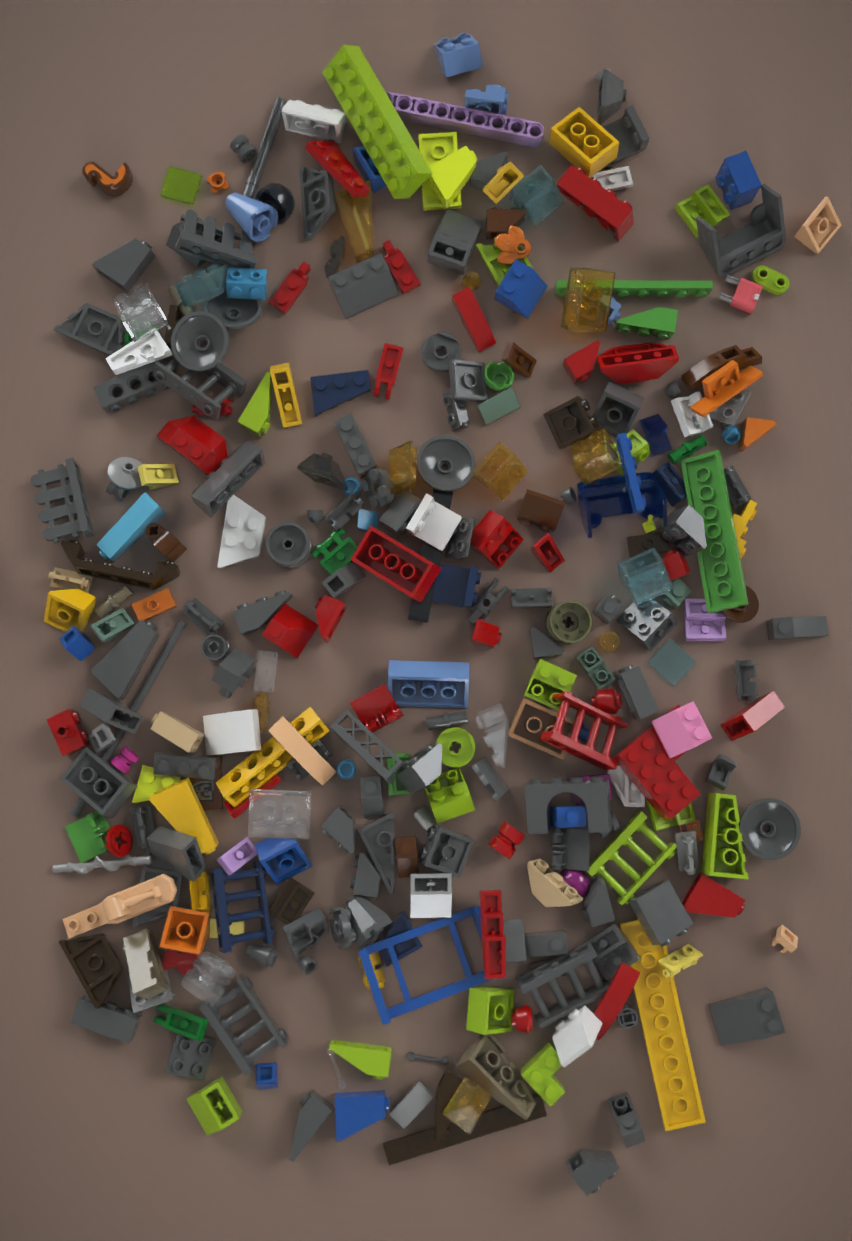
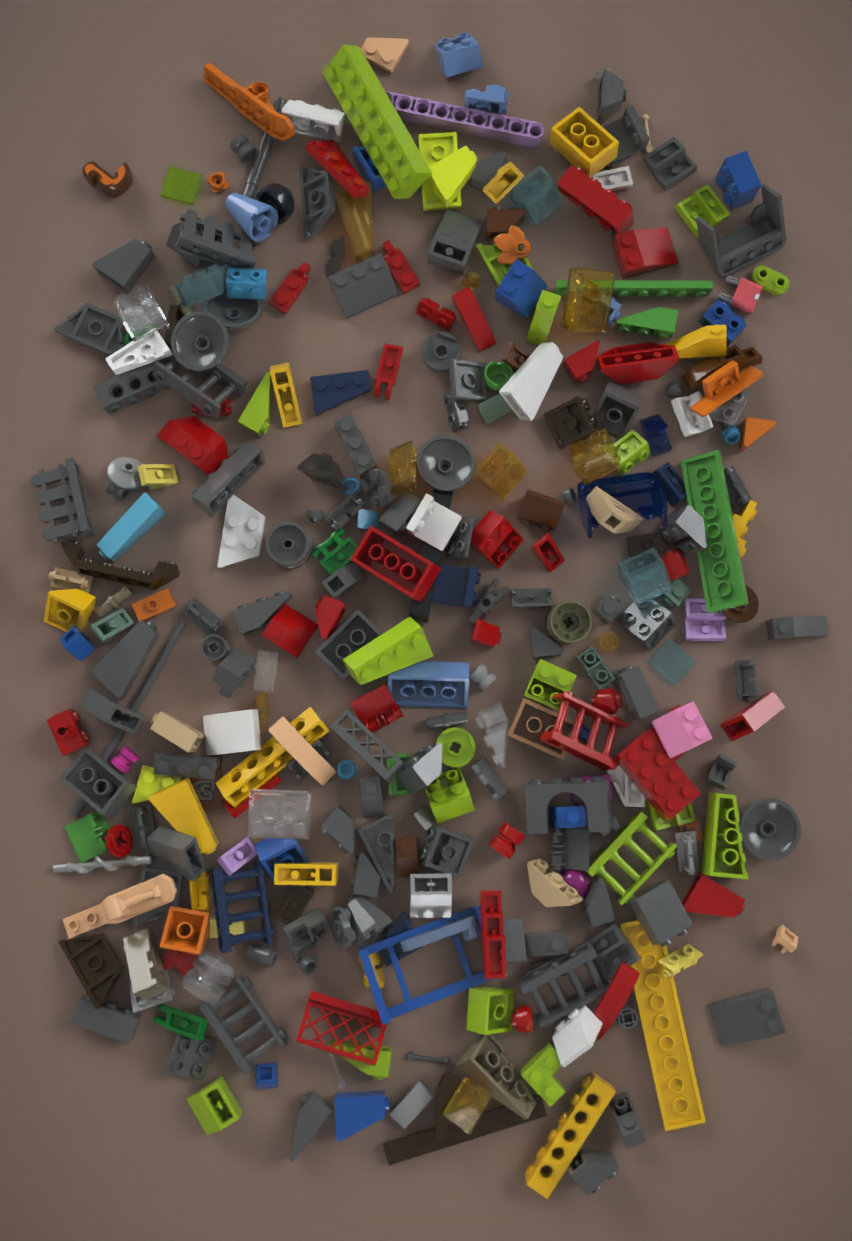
light grey slope [88,722,115,754] -> none
reddish brown piece [145,522,187,562] -> none
blue plate [615,432,646,515] -> none
neon yellow hand [642,515,657,534] -> none
green pin [667,434,708,465] -> none
light nougat slope [794,197,841,254] -> none
none -> orange piece [204,62,295,141]
none -> yellow slope [274,862,338,886]
none -> red fence [296,990,388,1066]
none -> dark grey brick [315,609,383,681]
none -> lime wedge [343,617,434,685]
none -> light nougat wing [361,37,409,74]
none -> sand blue beam [400,915,481,952]
none -> red hinge [415,298,457,331]
none -> light grey wheel [469,664,497,691]
none -> white slope [499,342,563,421]
none -> yellow brick [525,1072,616,1199]
none -> lime slope [526,290,561,346]
none -> tan slope [584,486,643,534]
none -> red slope [612,227,678,279]
none -> tan hinge [641,114,653,154]
none -> dark grey slope [643,137,697,191]
none -> yellow slope [667,325,727,358]
none -> blue brick [699,299,747,347]

